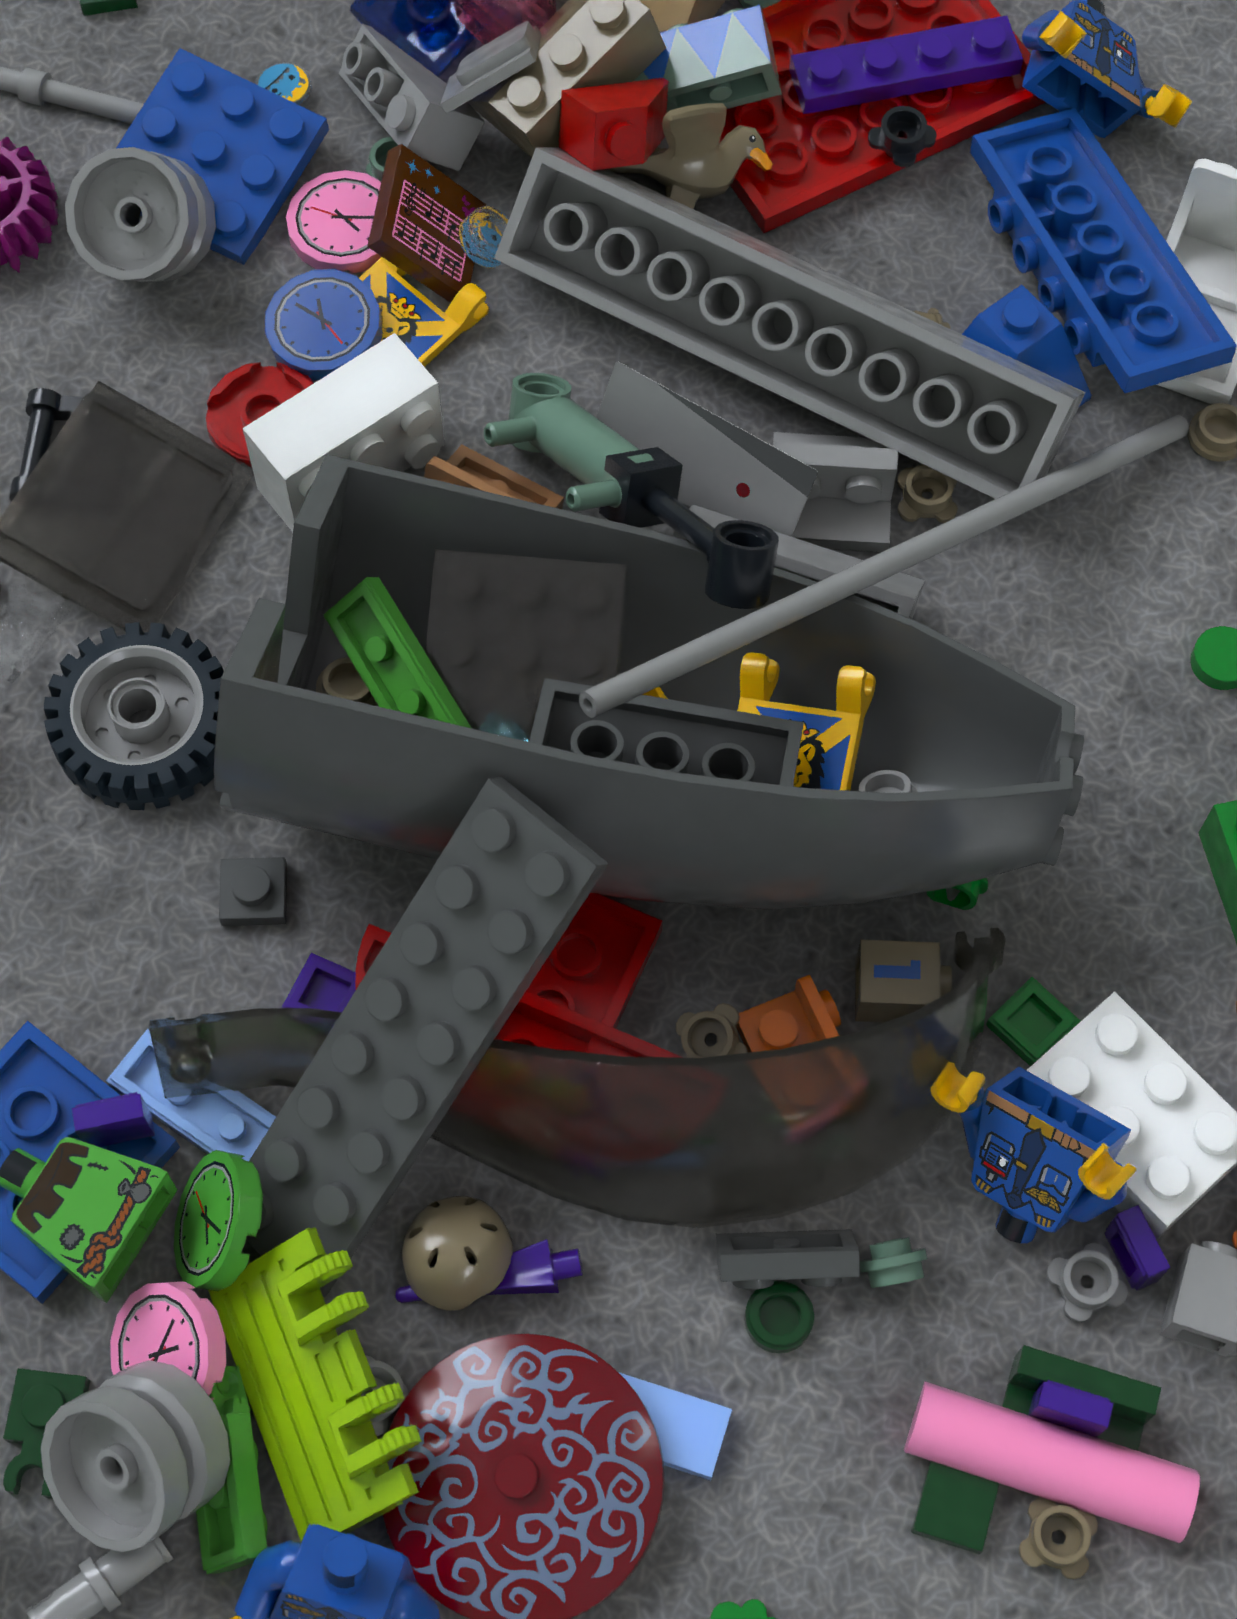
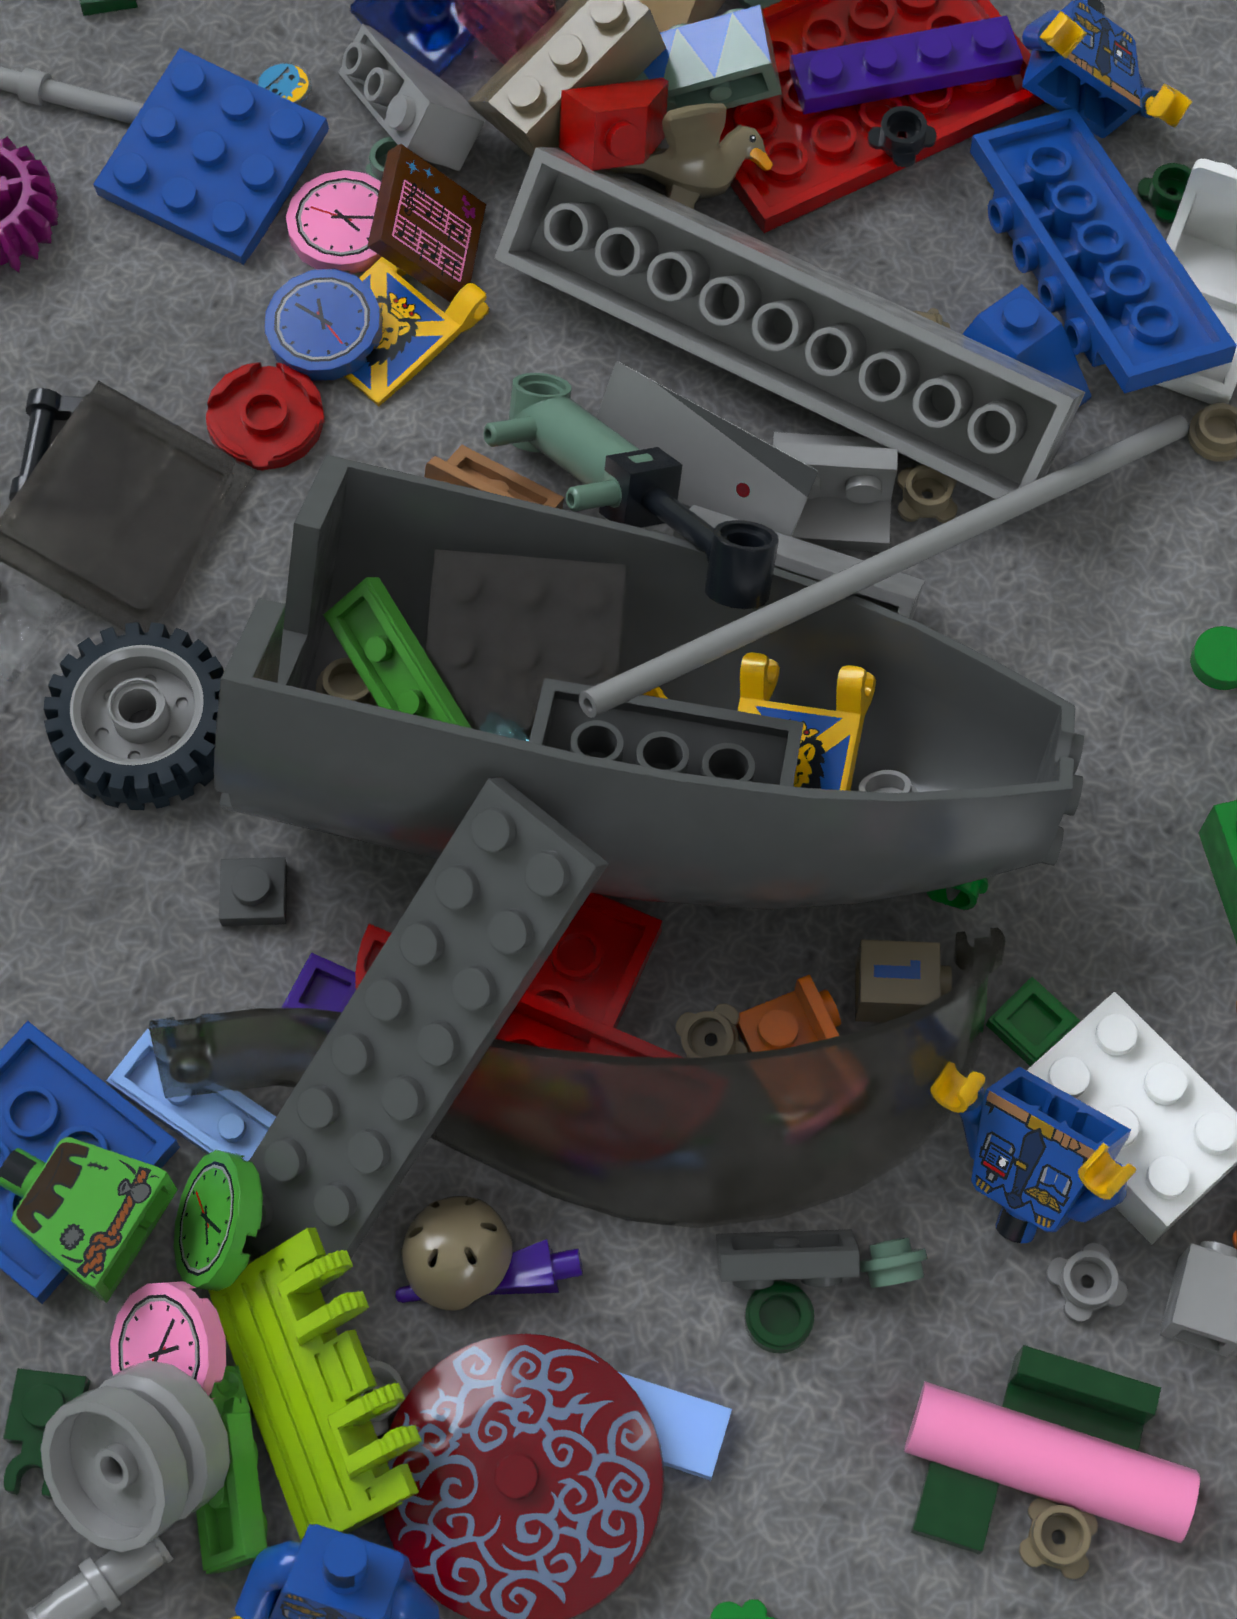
light grey wheel [65,147,216,283] -> none
dark purple tile [72,1092,155,1147] -> none
white brick [243,333,445,532] -> none
light grey piece [440,21,541,114] -> none
clear tile [458,206,509,268] -> none
dark purple tile [1028,1380,1114,1438] -> none
dark purple tile [1104,1205,1170,1291] -> none
none -> dark green plate [1137,163,1192,223]

